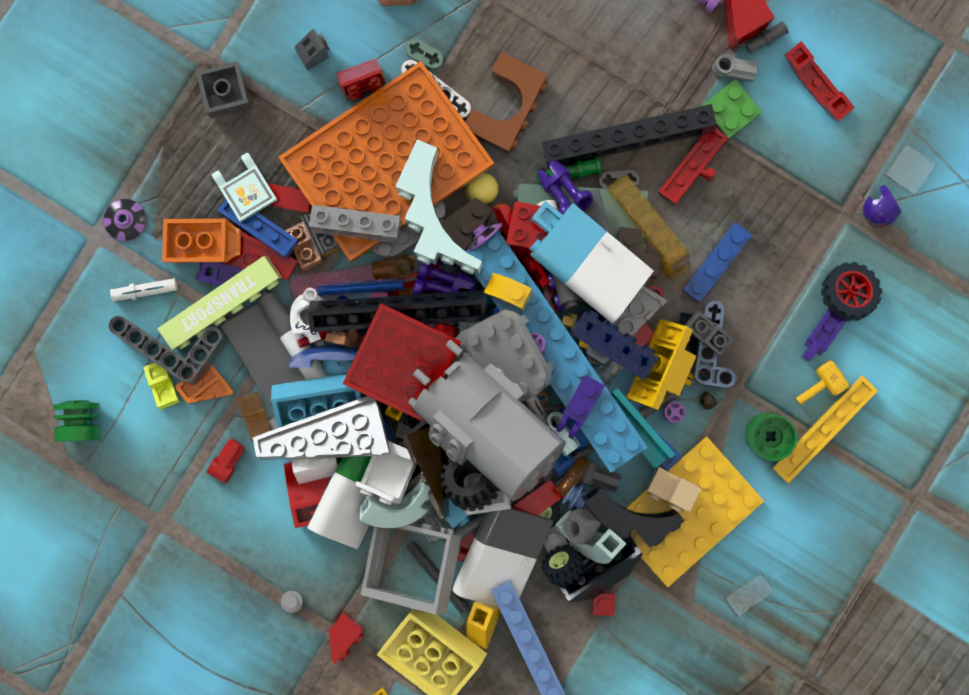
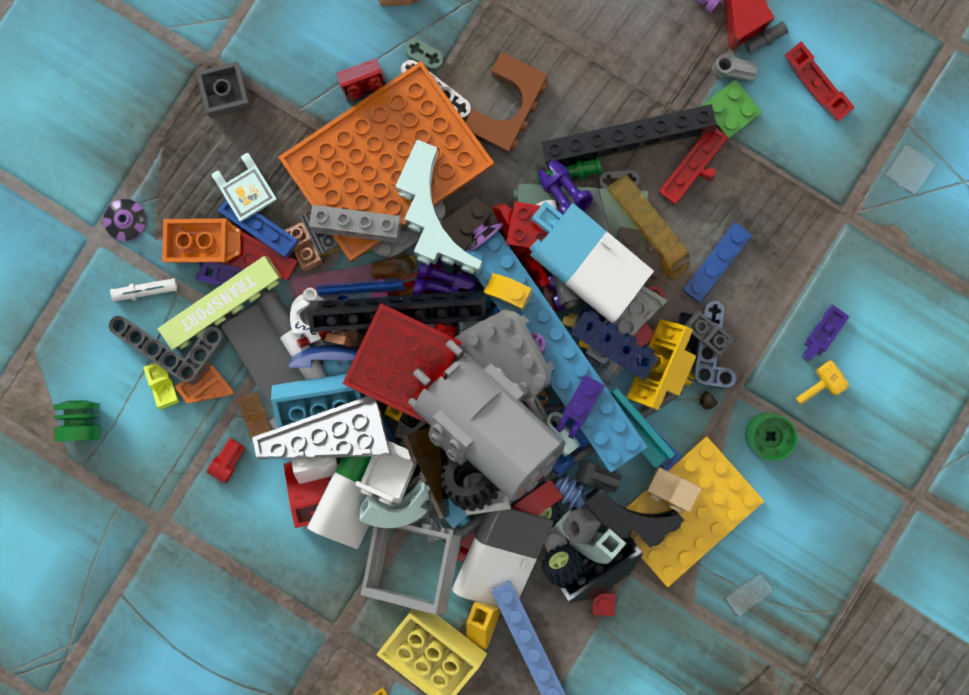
red slope [268,183,311,213] -> none
light grey plate [281,591,303,613] -> none
dark grey slope [294,29,330,70] -> none
red slope [329,611,365,664] -> none
dark grey axle [406,540,469,614] -> none
light yellow hair [464,173,499,205] -> none
clear orange axle [555,457,590,496] -> none
medium lavender wheel [663,401,686,423] -> none
yellow plate [772,376,878,484] -> none
black wheel [821,262,882,321] -> none
dark purple helmet [863,185,901,228] -> none

